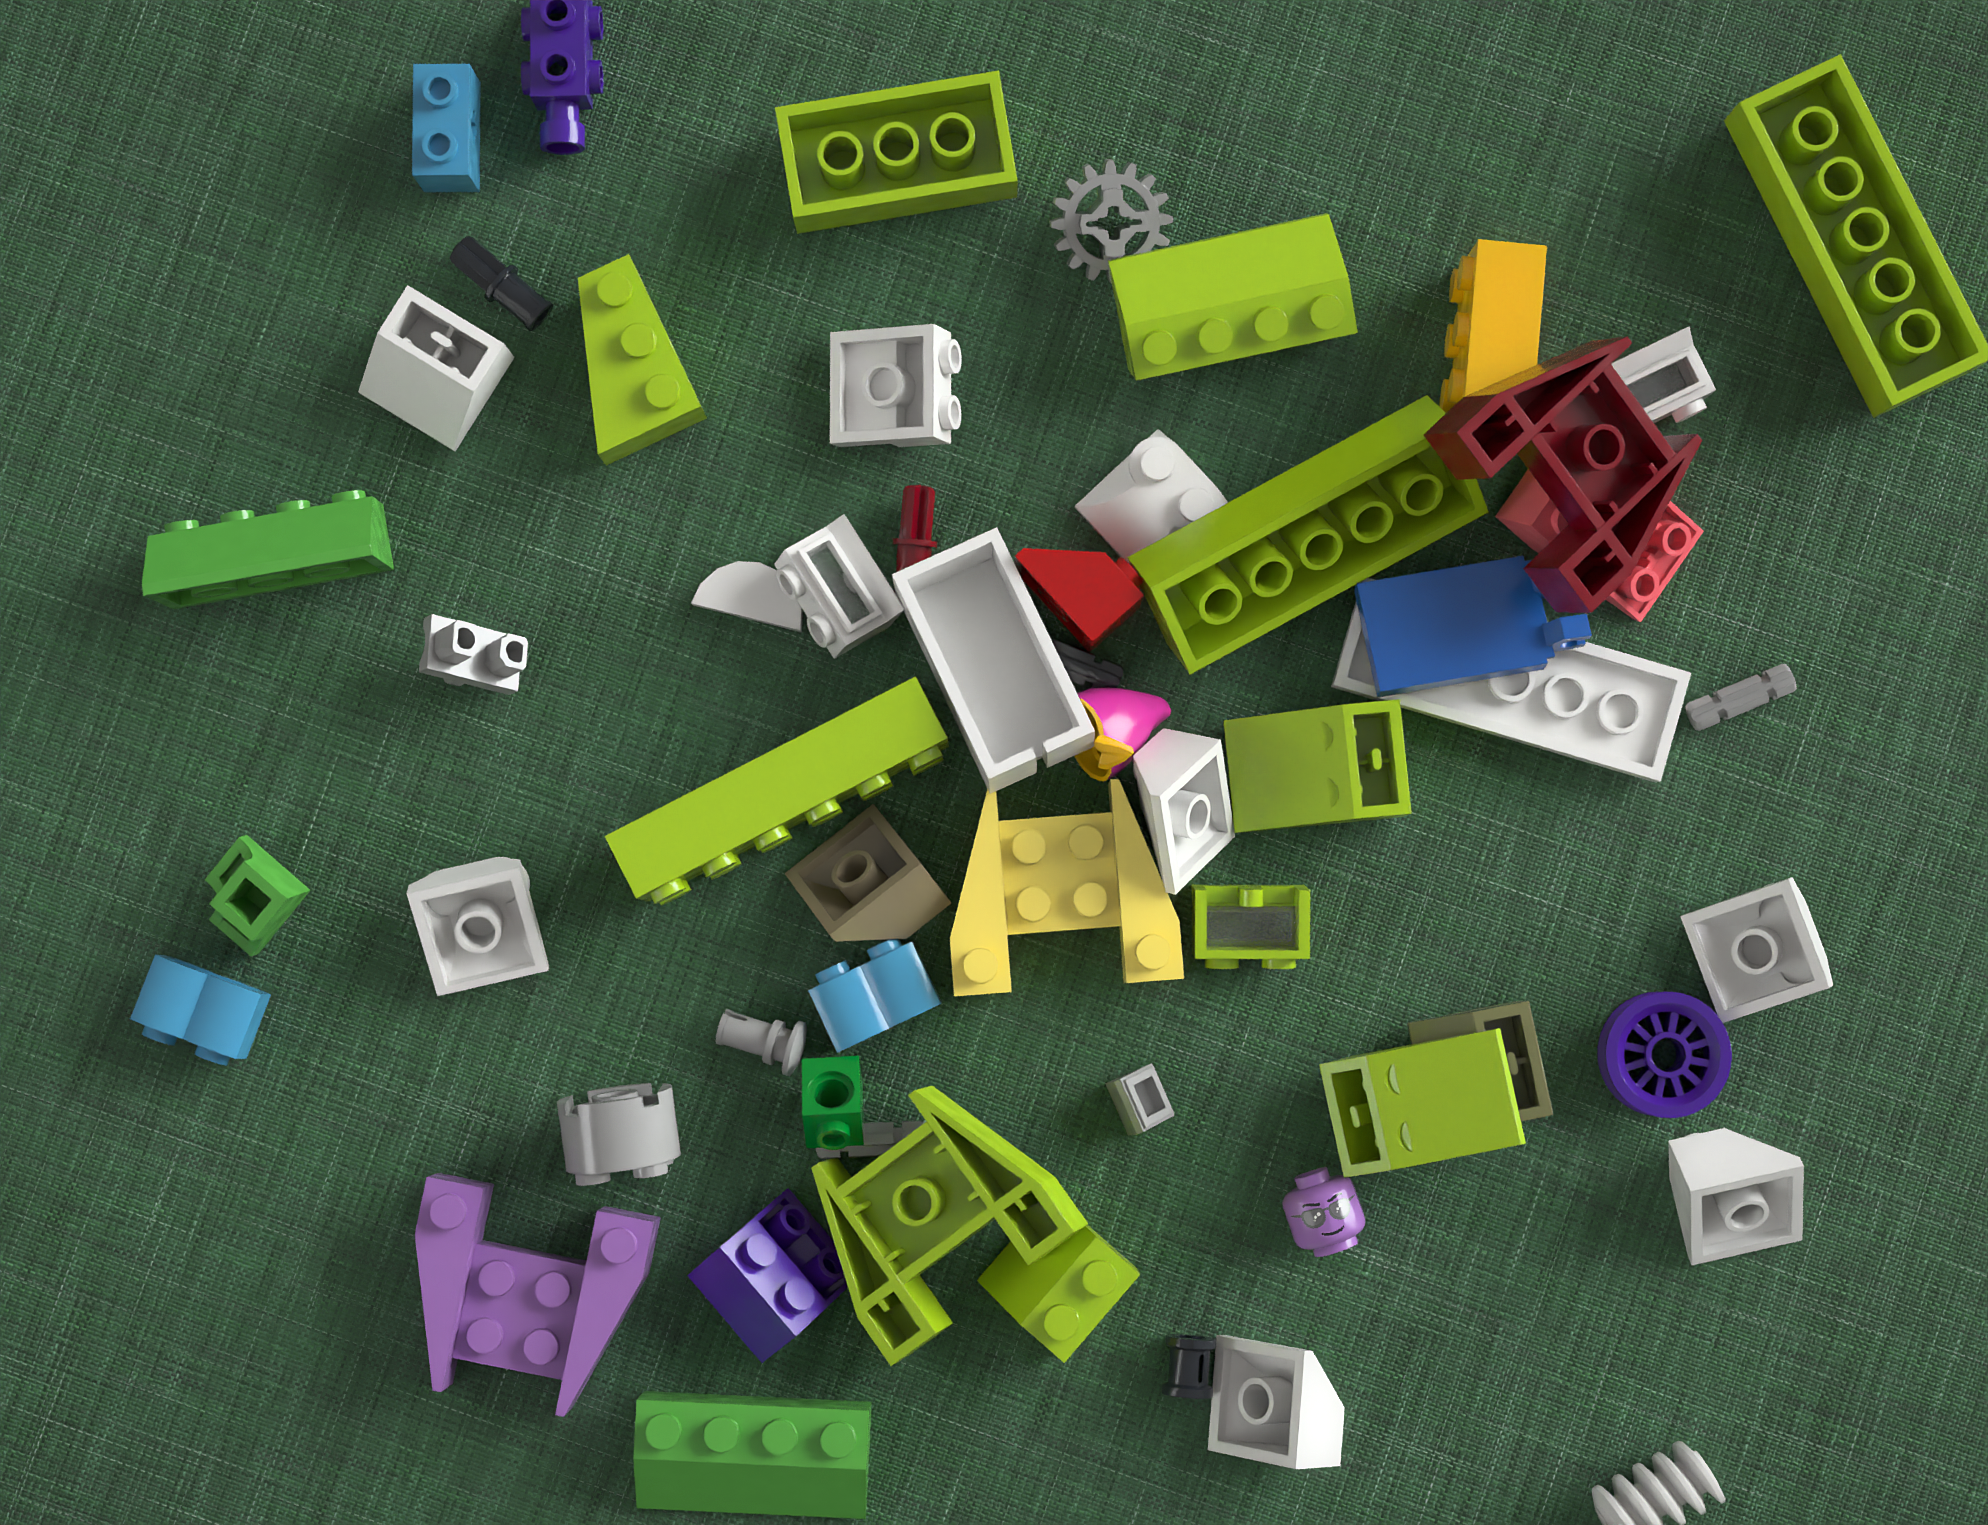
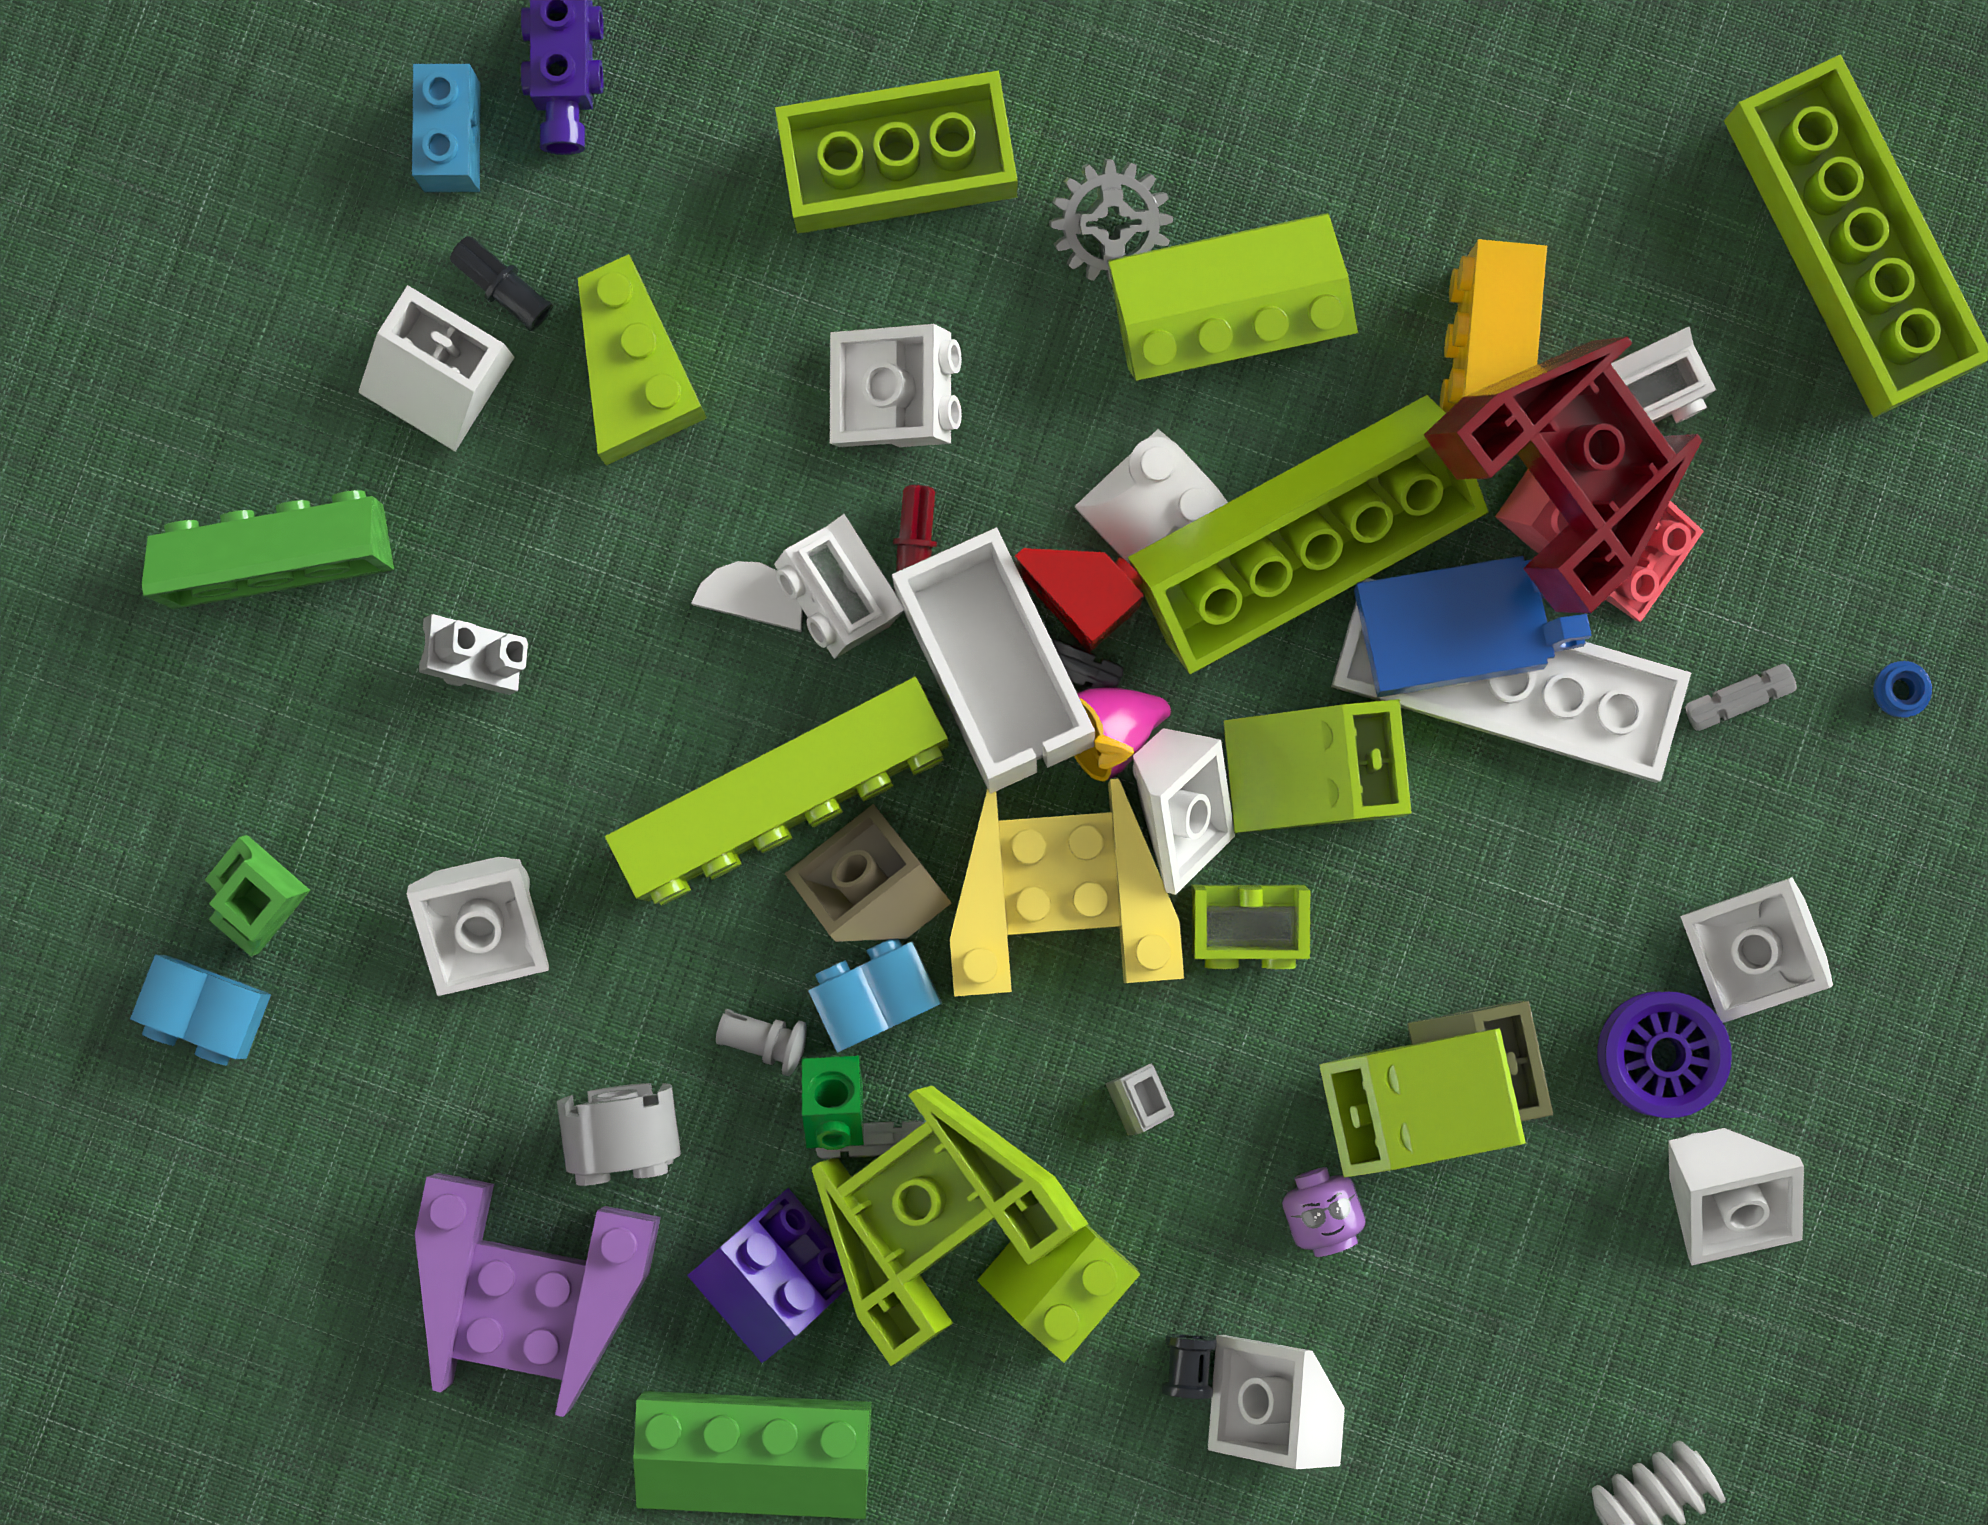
none -> blue plate [1873,661,1932,718]

